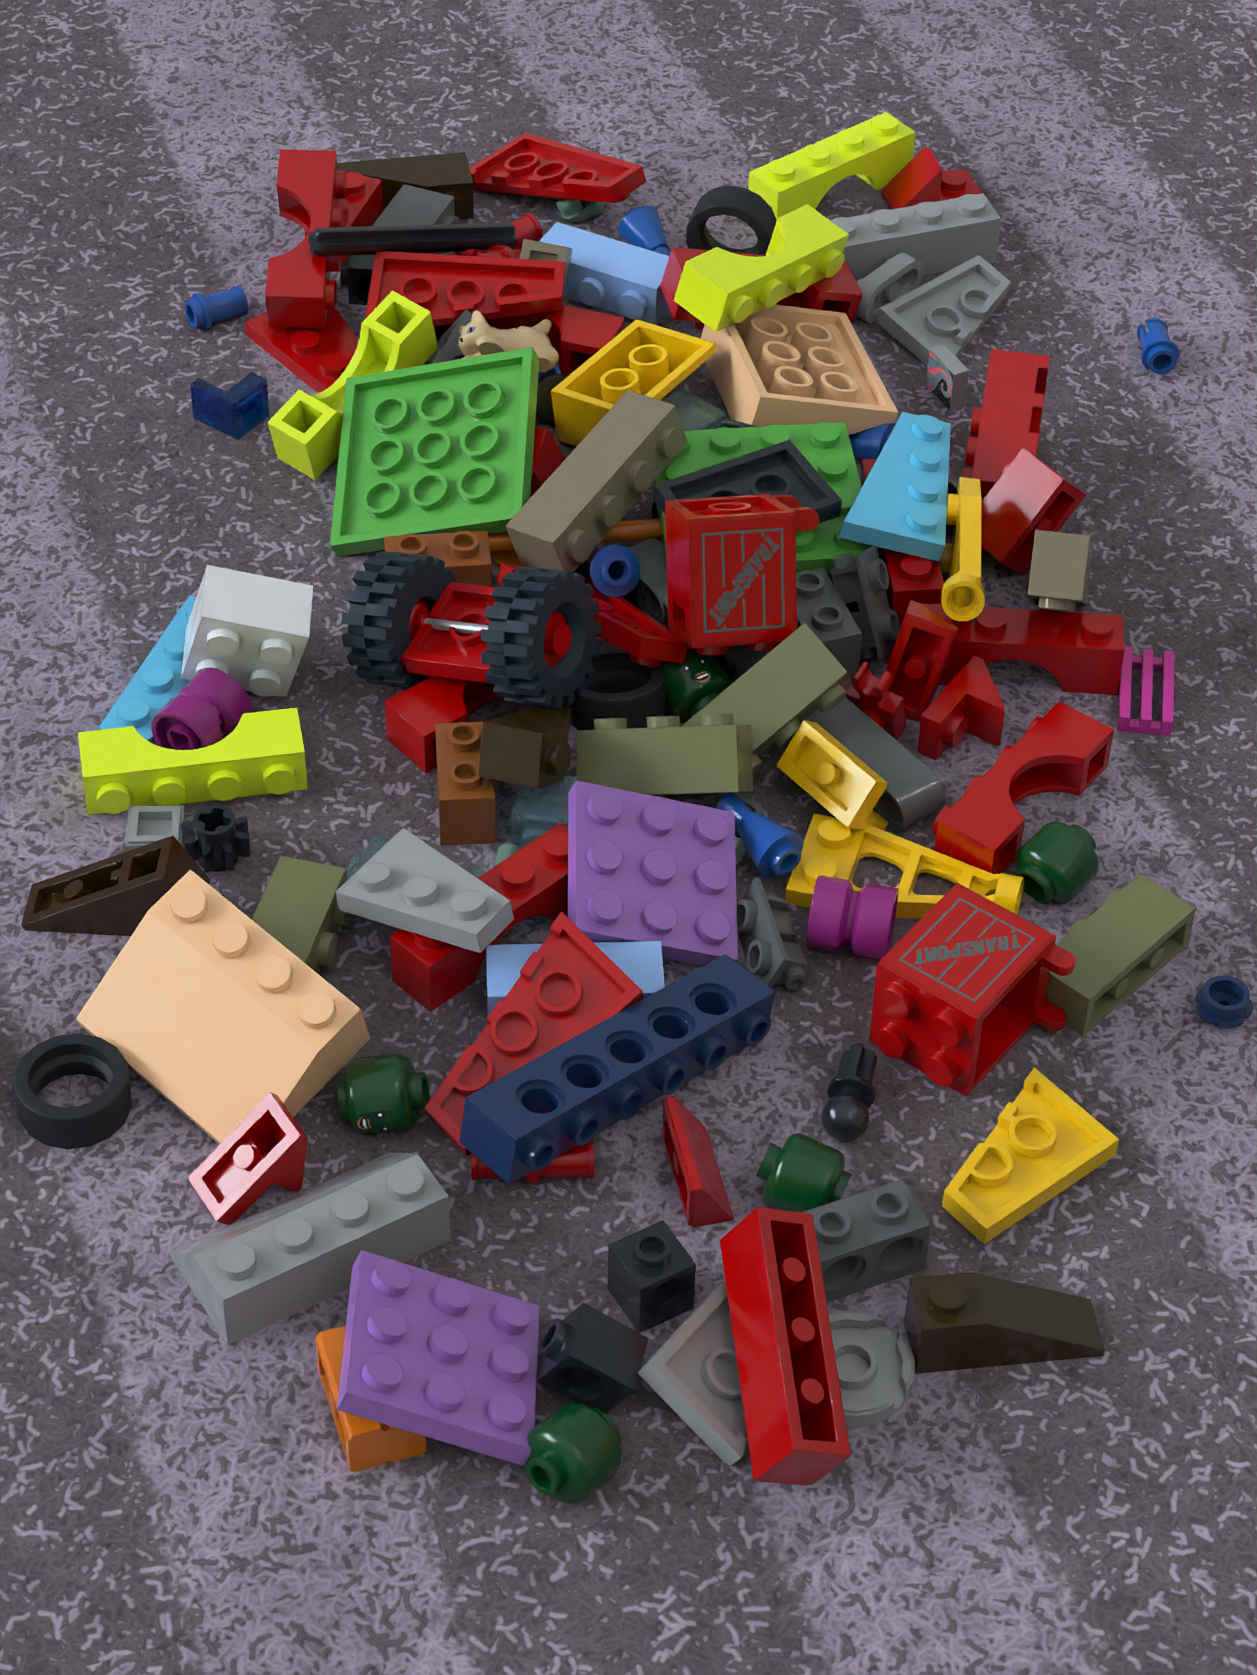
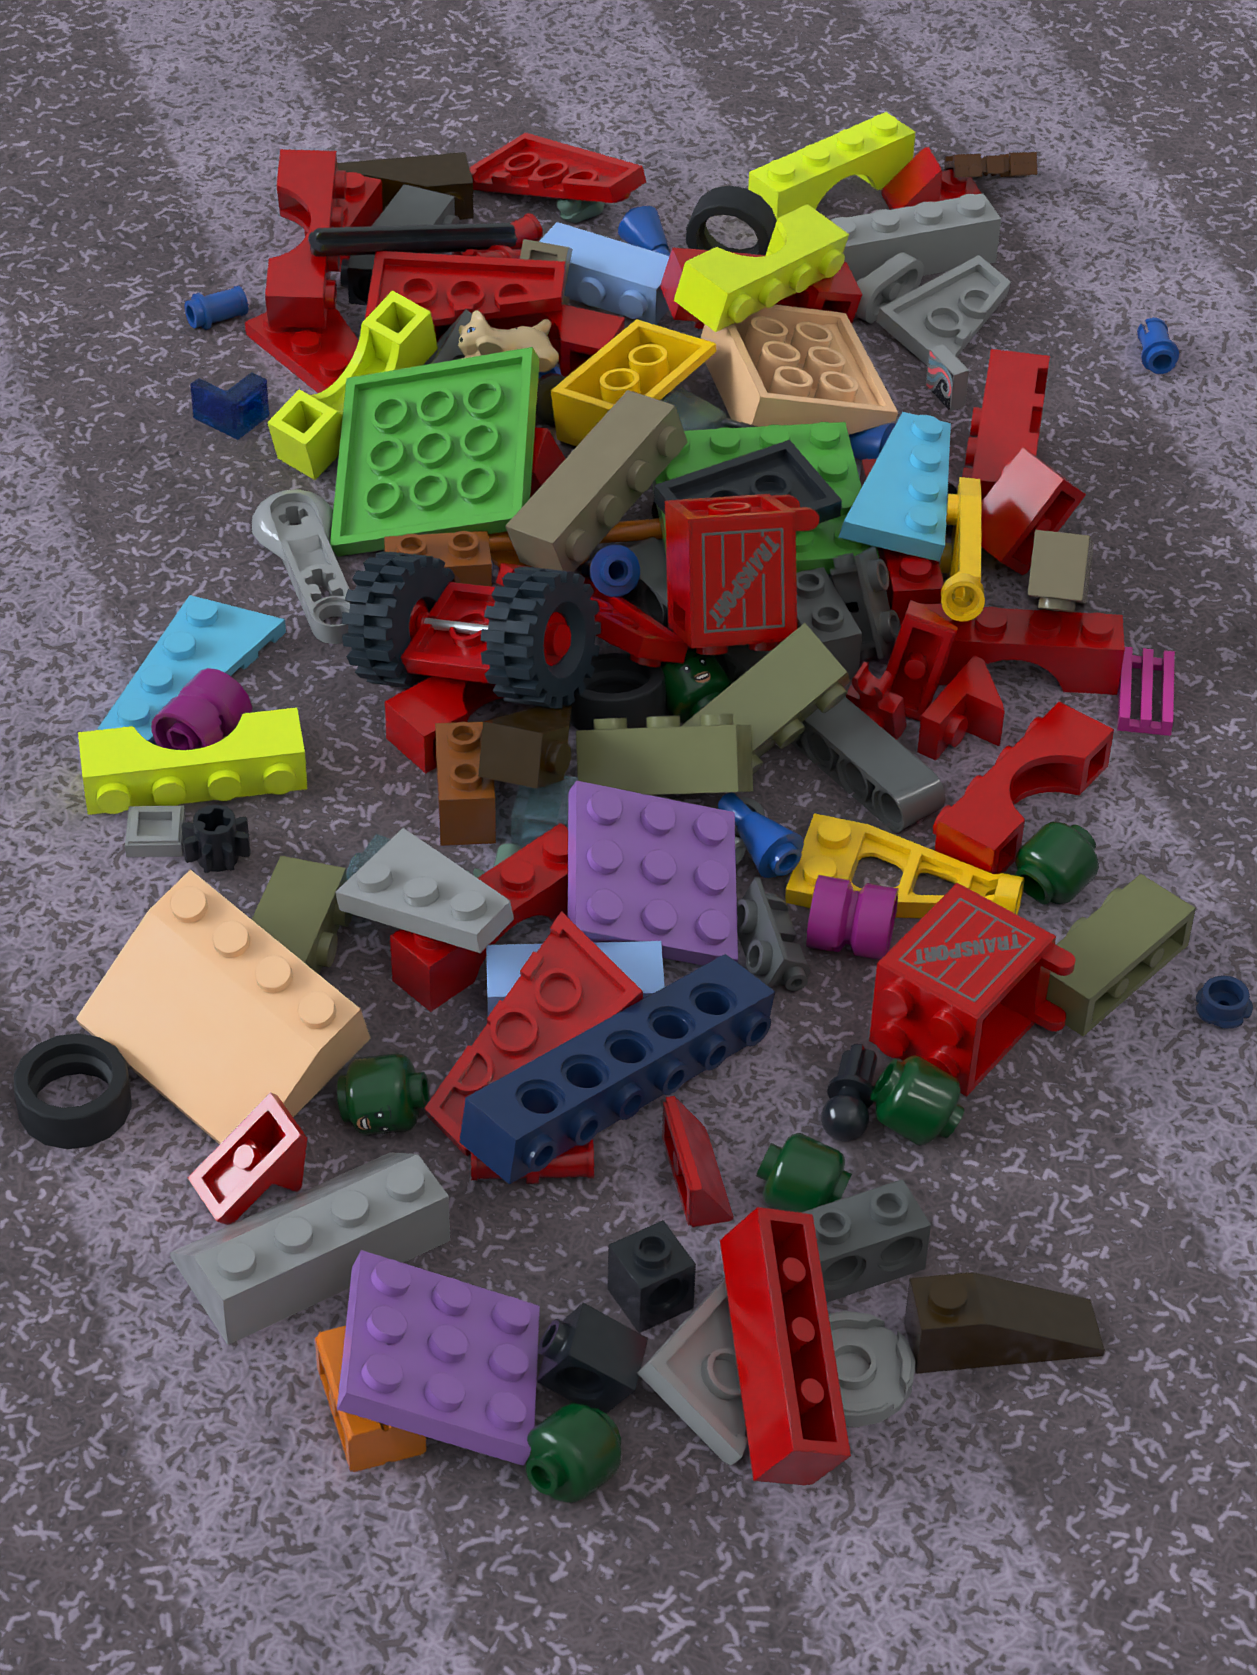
dark brown slope [21,836,210,936] -> none
white brick [181,565,313,696] -> none
yellow panel [776,720,889,830] -> none
yellow wing [942,1067,1119,1244] -> none
none -> light grey beam [252,489,350,644]
none -> dark green head [870,1055,964,1146]
none -> reddish brown piece [944,152,1037,178]

